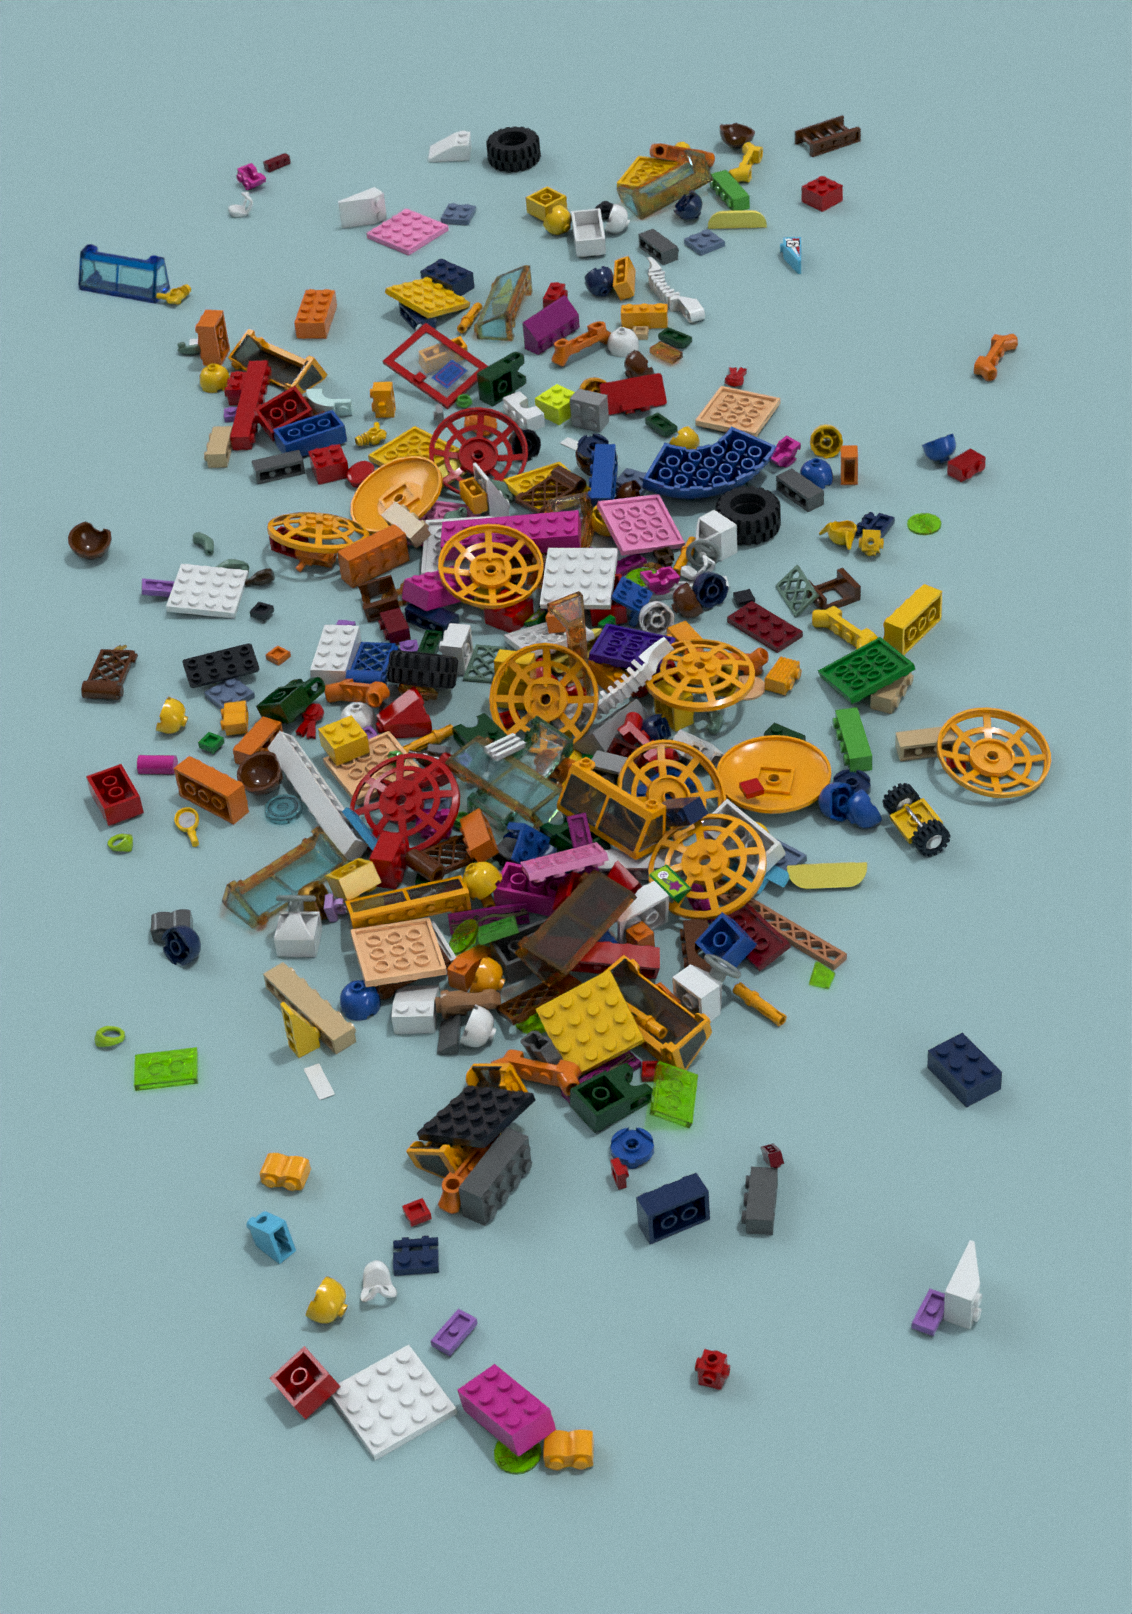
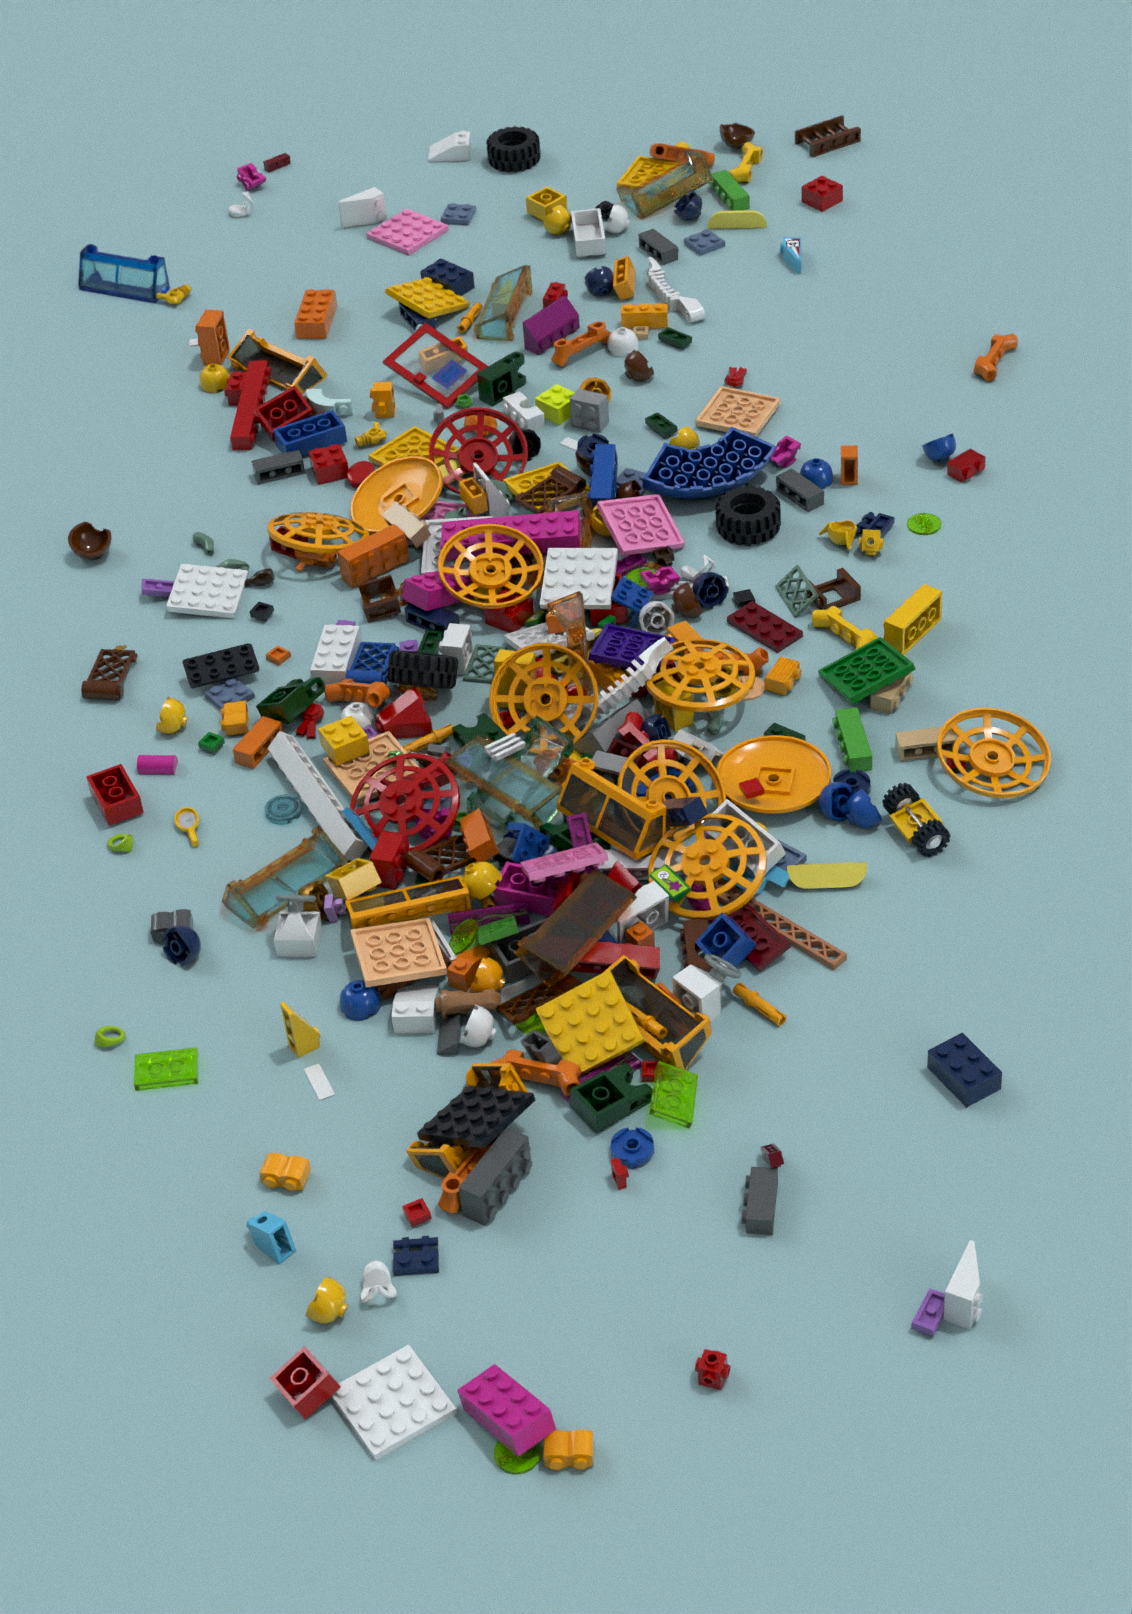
orange brick [174,756,249,825] -> none
sand green arm [177,342,201,354] -> none
tan brick [204,426,232,468] -> none
medium lavender plate [224,407,237,423] -> none
reddish brown cylinder [237,751,283,795] -> none
tan brick [263,962,356,1054] -> none
dark red brick [378,608,411,646] -> none
medium lavender plate [431,1308,478,1356] -> none
red bracket [599,373,667,415] -> none
dark blue brick [636,1173,710,1245] -> none
clear orange plate [649,341,683,364] -> none
light orange pin [672,536,696,576] -> none
white piece [686,510,737,568] -> none
clear neon green slope [809,961,835,989] -> none
yellow cylinder [810,424,843,458] -> none

